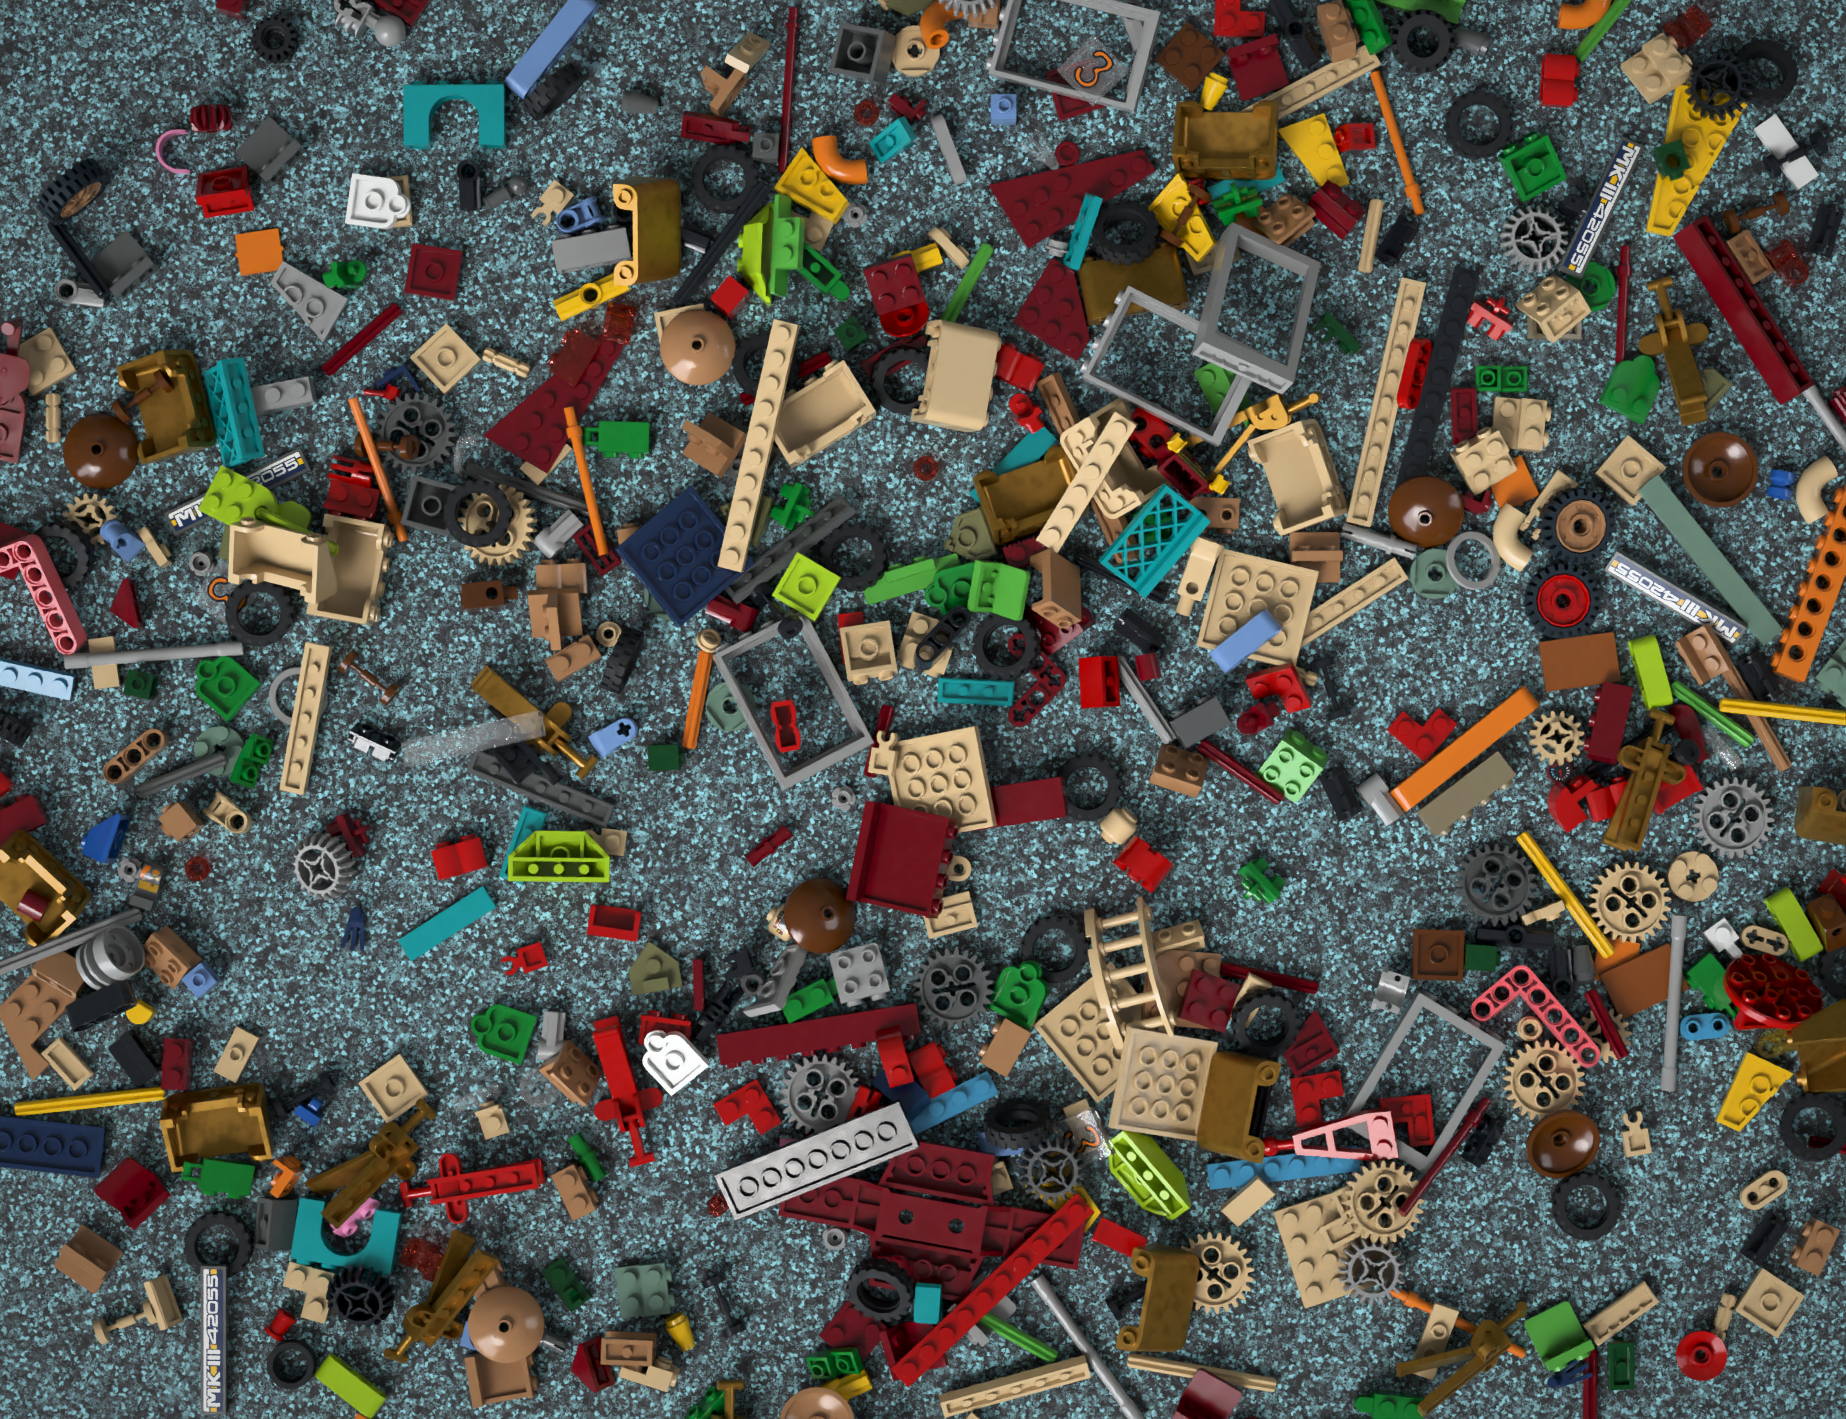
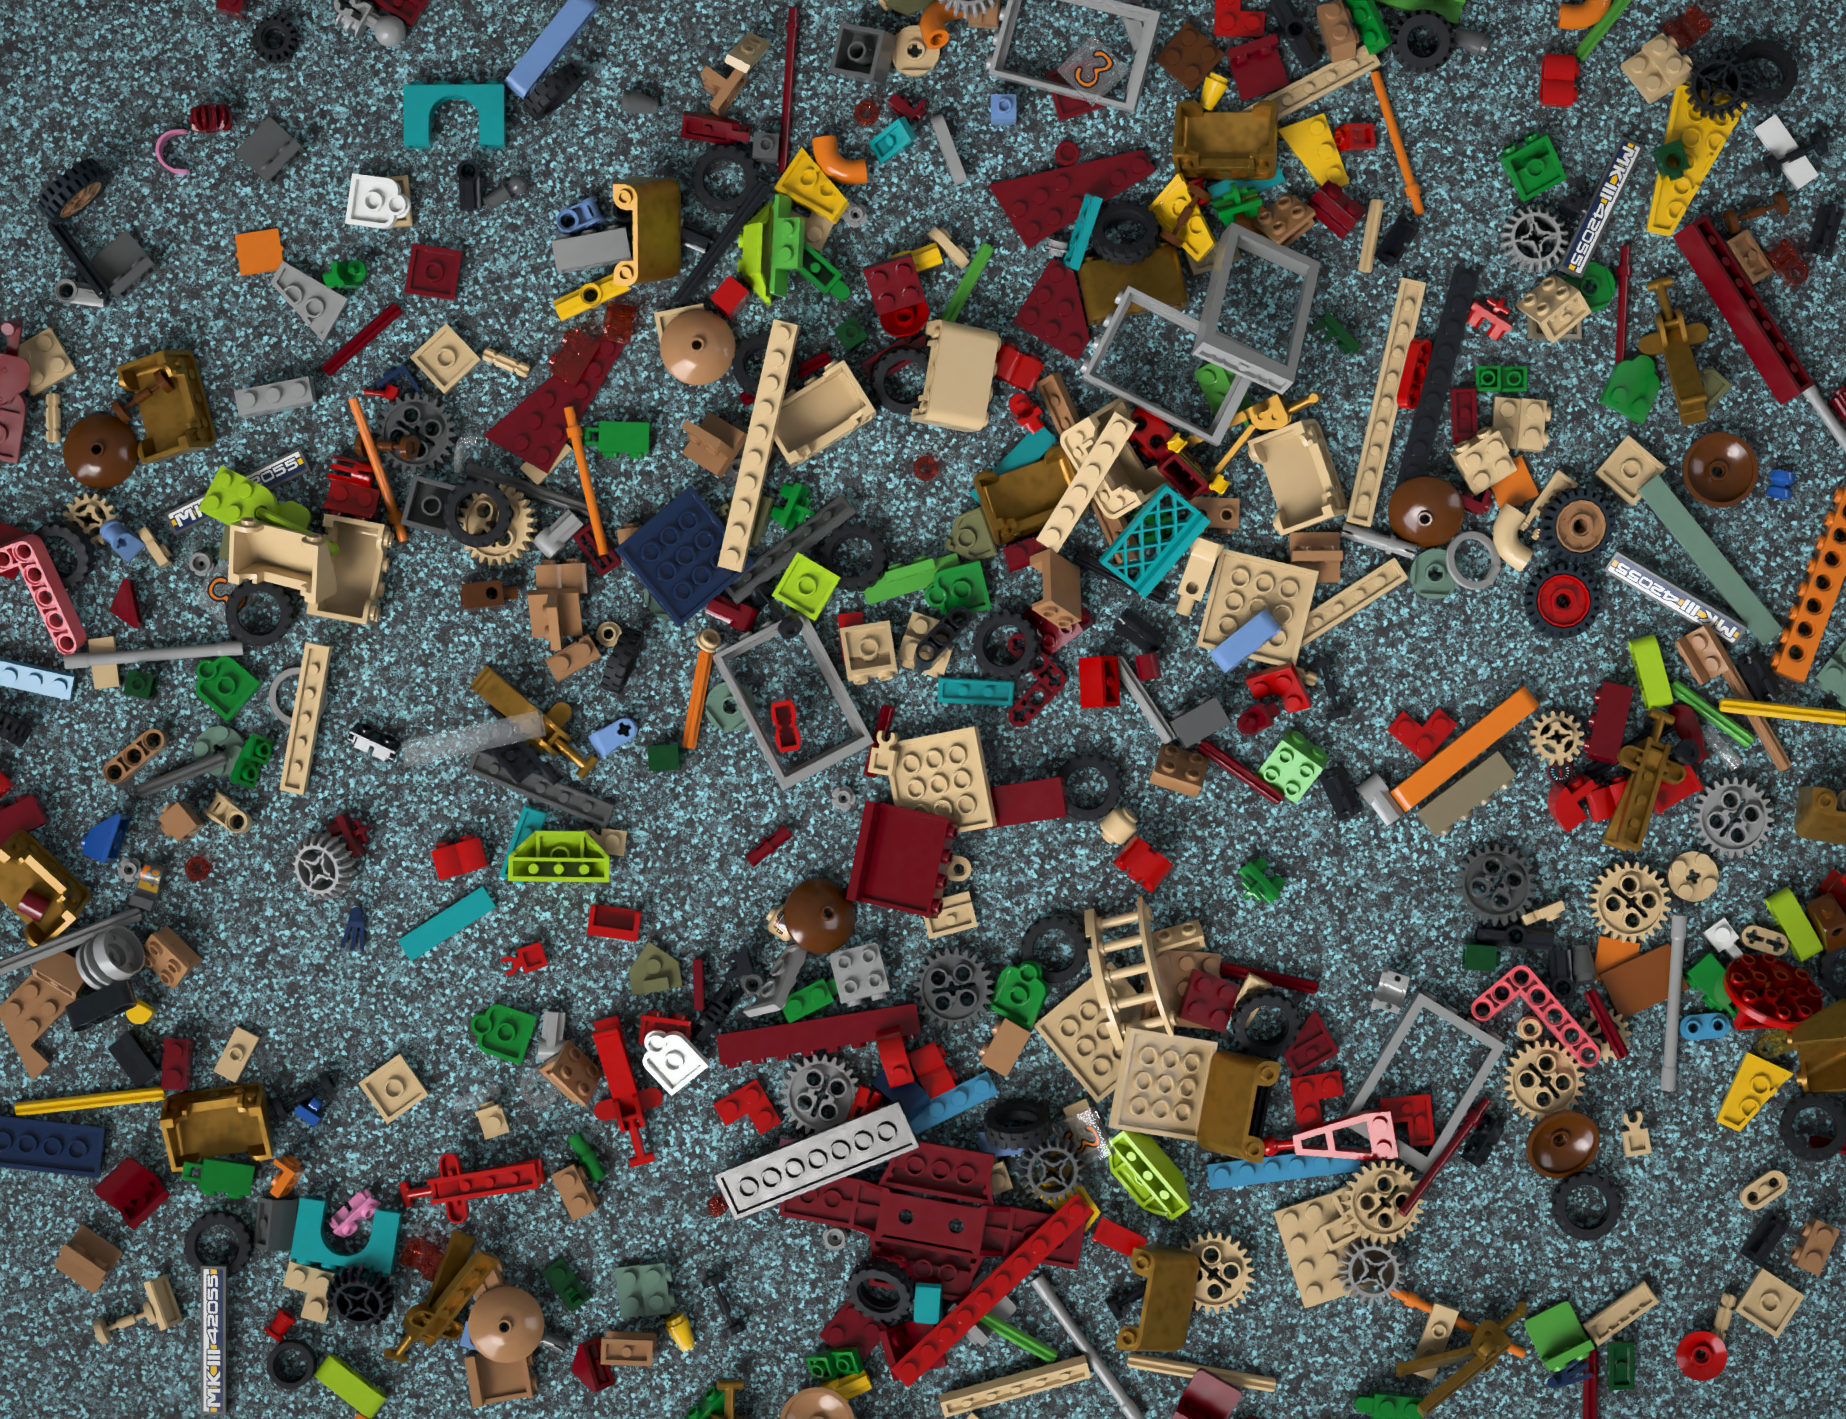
tan tile [41,1036,95,1091] -> none
medium blue brick [181,962,222,999] -> none
red bracket [195,165,255,218] -> none
teal fence [203,357,265,469] -> none
pearl gold piece [305,1099,436,1229] -> none
reddish brown wheel [338,650,401,706] -> none
tan plate [532,180,575,227] -> none
tan plate [618,1356,680,1392] -> none
bright green bracket [967,560,1030,621] -> none
clear piece [1021,129,1059,170] -> none
tan tile [1220,1175,1275,1227] -> none
reddish brown plate [1411,929,1465,981] -> none
black tyre [1444,90,1513,160] -> none
yellow axle [1516,831,1615,958] -> none
dark orange tile [1538,632,1621,692] -> none
tan cylinder [1796,455,1838,524] -> none

